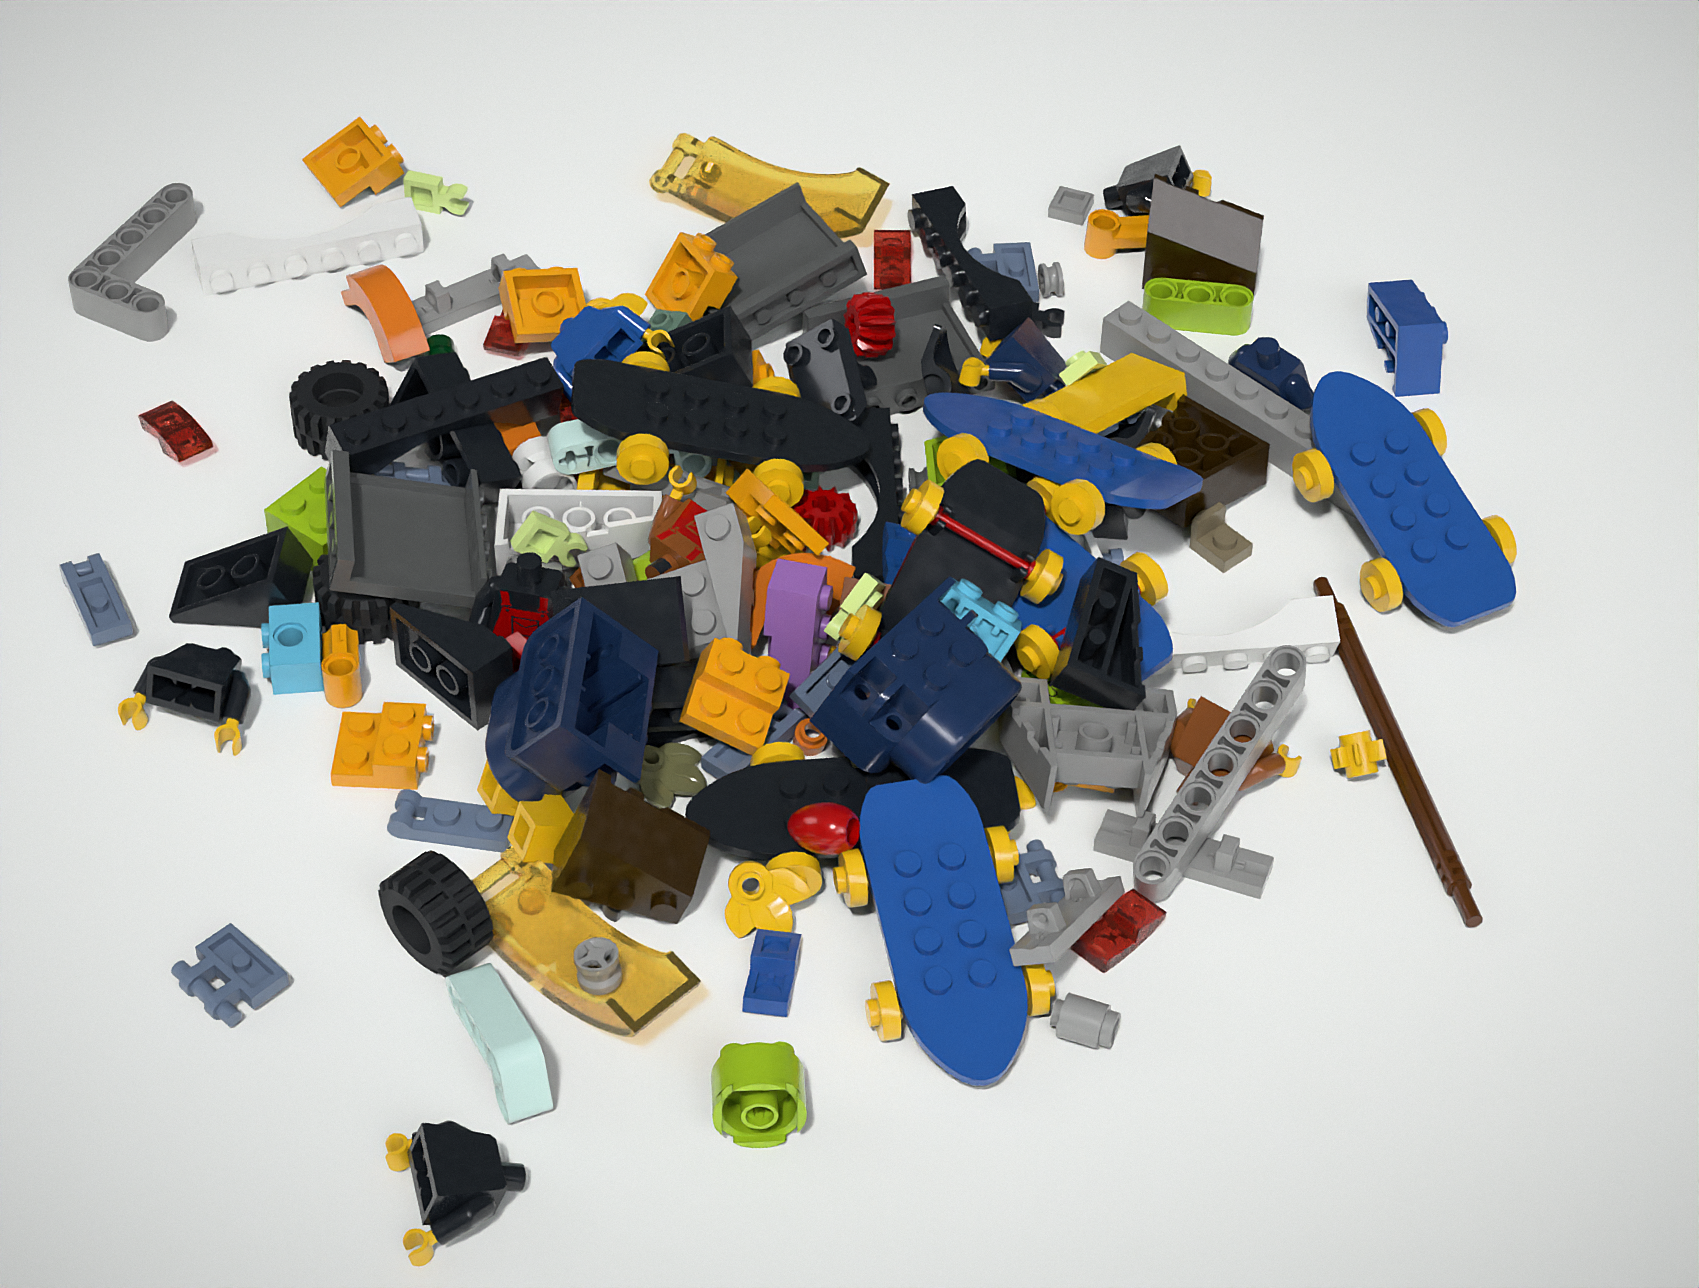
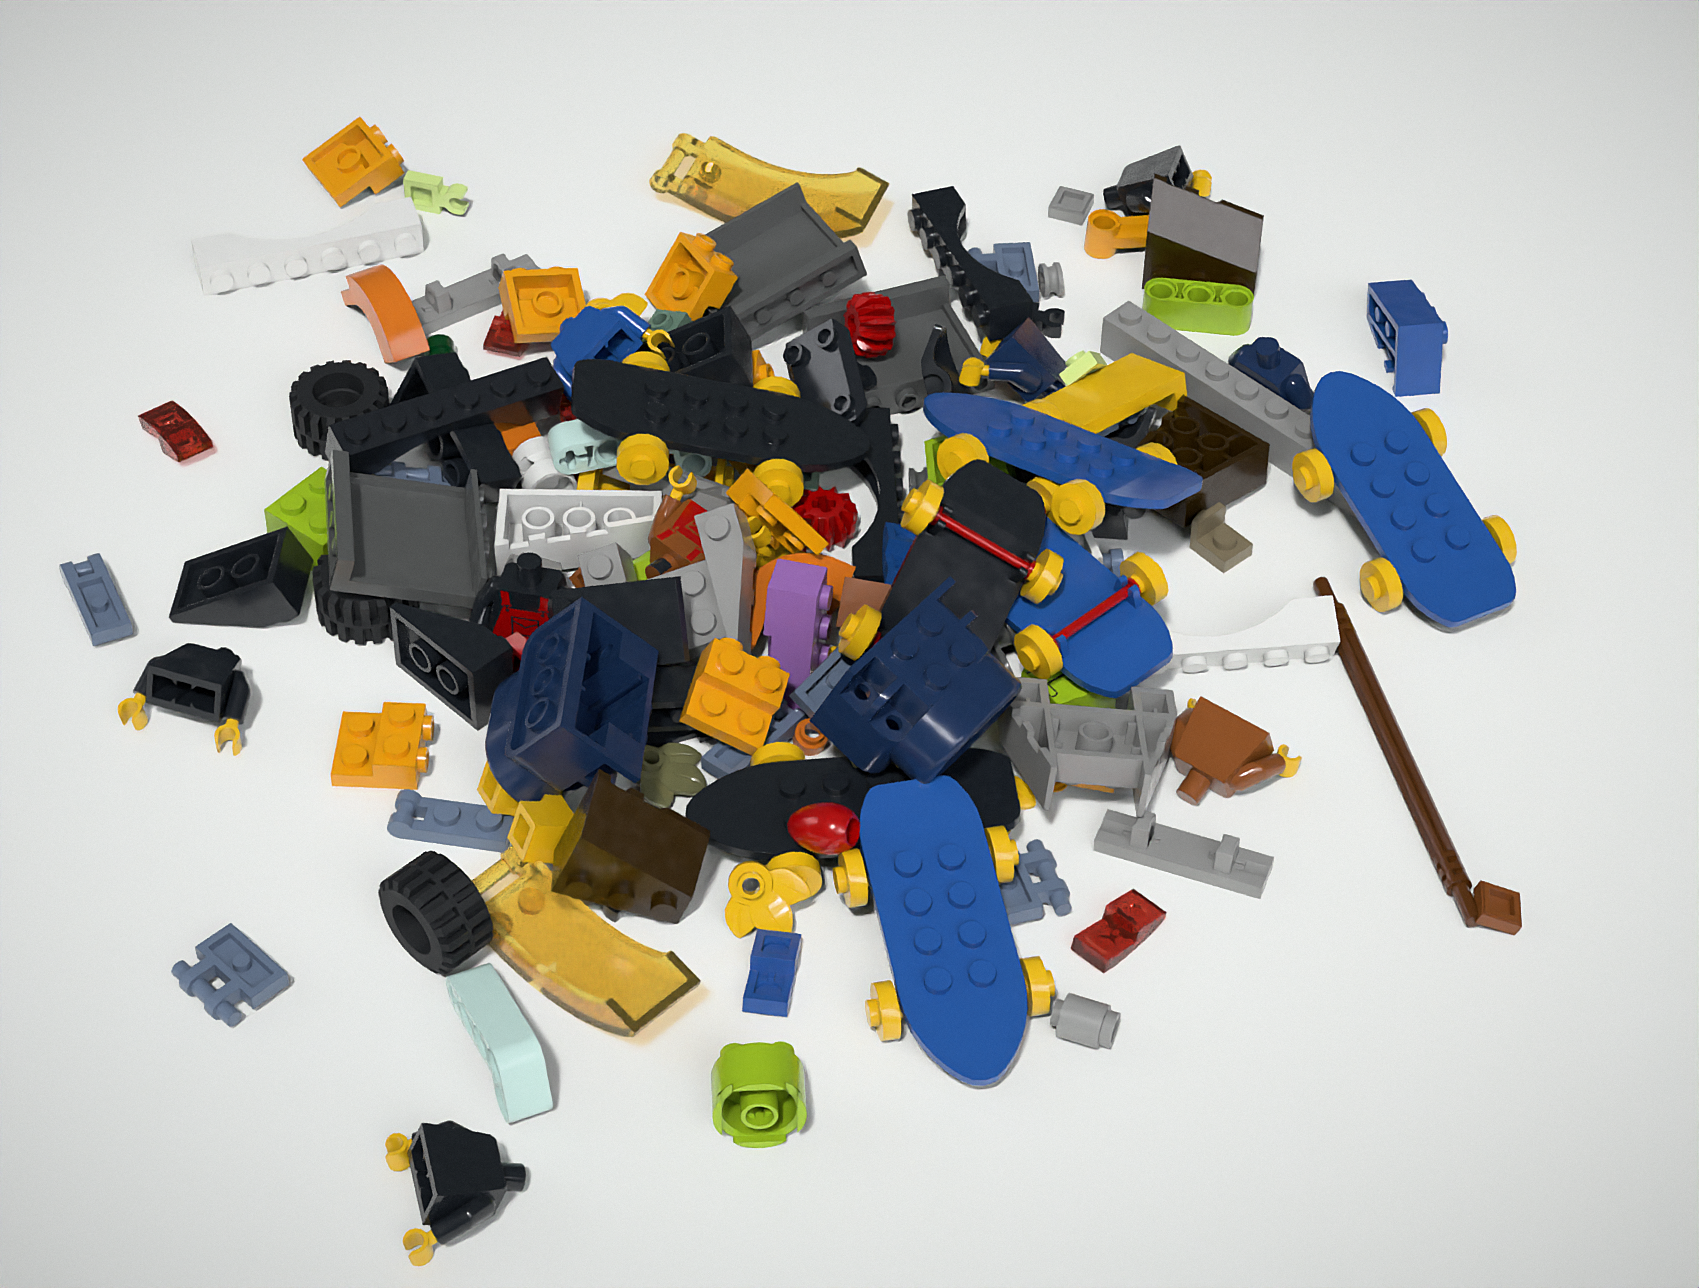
light grey beam [68,183,197,342] -> none
medium azure brick [261,602,324,695] -> none
light orange piece [321,624,363,708] -> none
yellowish green plate [510,511,588,567] -> none
light grey wheel [574,937,622,995] -> none
yellowish green plate [824,573,886,641] -> none
clear red slope [873,230,911,290] -> none
medium azure bracket [941,579,1022,662] -> none
light grey hinge [1009,868,1125,966] -> none
black wedge [1050,557,1146,711] -> none
light grey beam [1133,645,1306,902] -> none
yellow gear [1330,730,1387,778] -> none
none -> dark orange tile [1473,880,1522,936]

